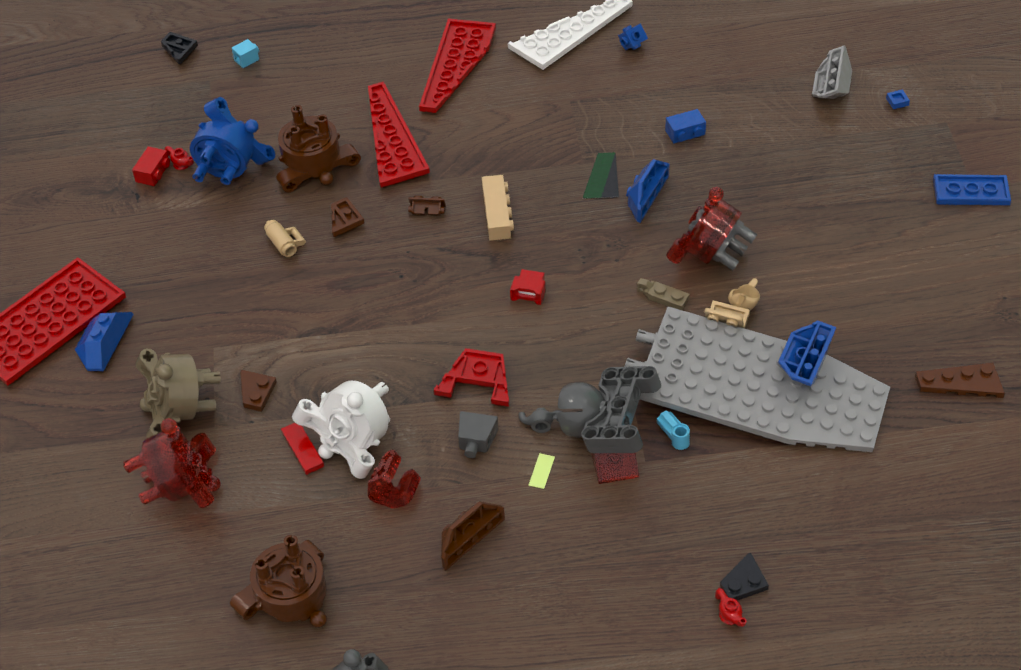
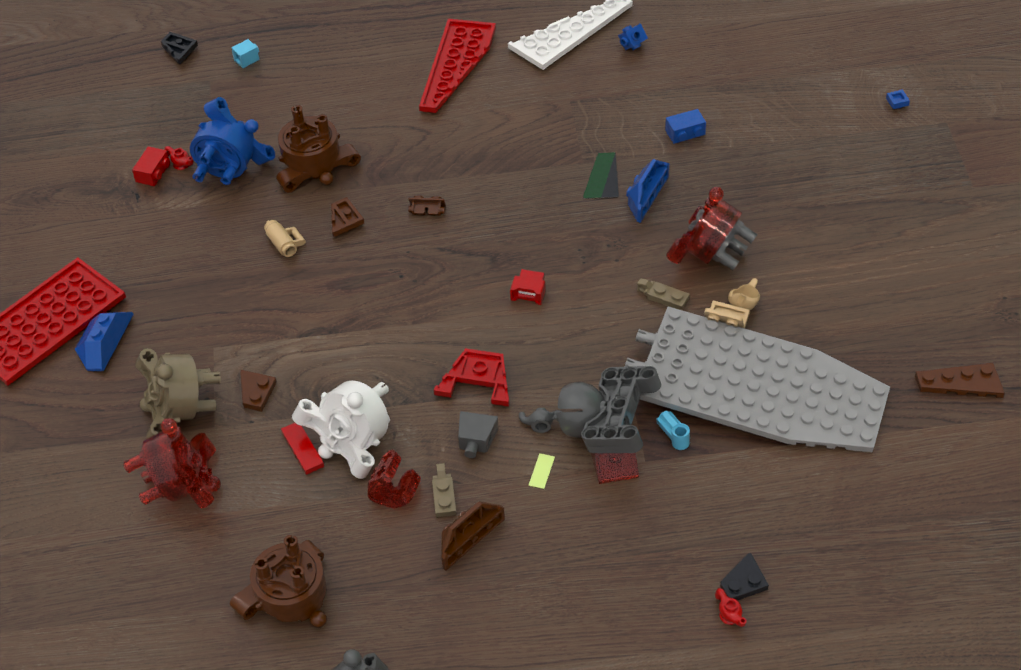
red wing [368,81,430,188] -> none
tan brick [482,175,514,241] -> none
blue wedge [778,320,836,386] -> none
light grey wedge [812,45,852,99] -> none
blue tile [933,174,1011,205] -> none
none -> dark tan hinge [432,463,457,517]

